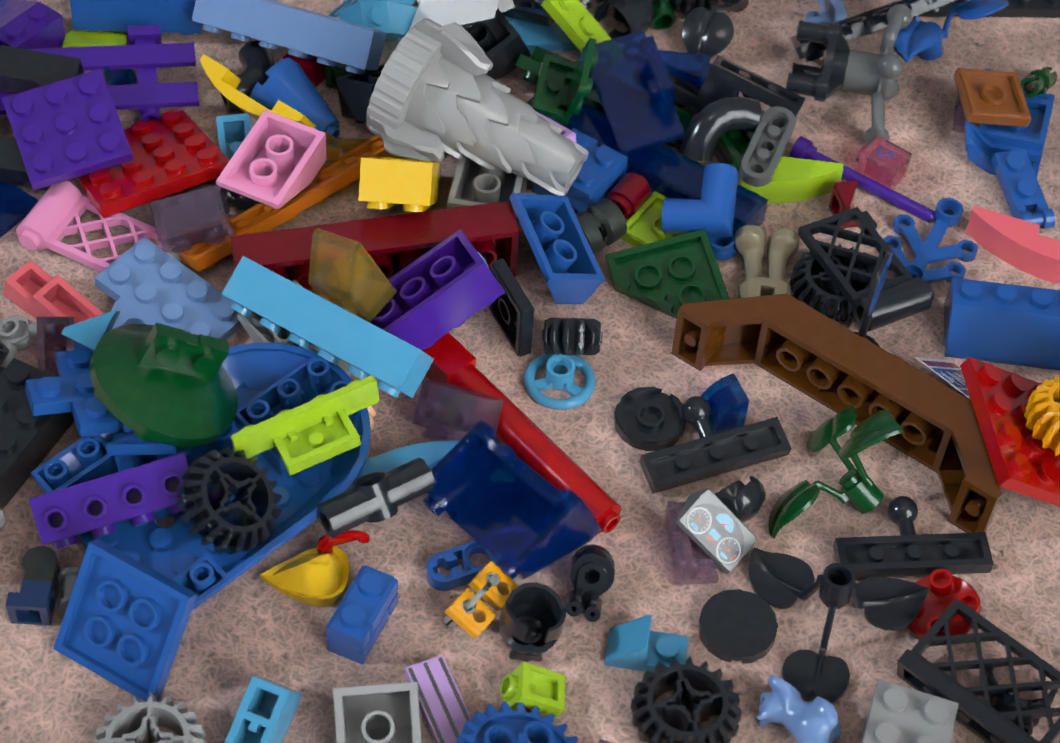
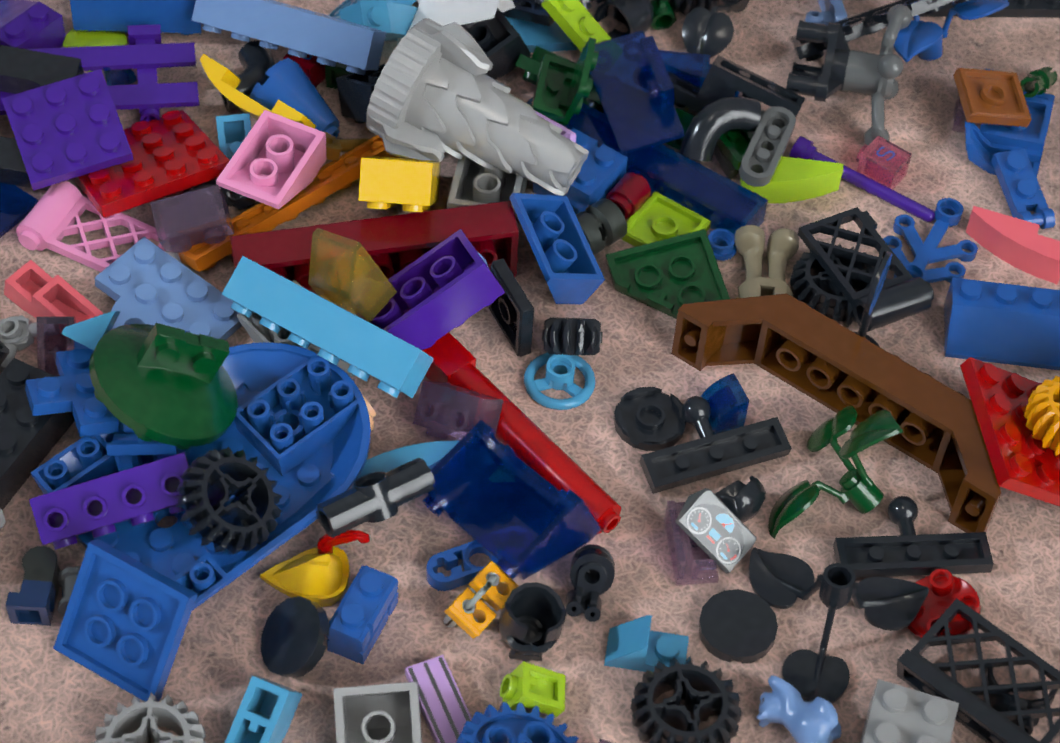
lime bracket [231,375,380,476] -> none
blue brick [662,163,739,237] -> none
dark red slope [829,180,858,229] -> none
sticker [915,357,971,399] -> none
none -> black tile [260,596,330,678]

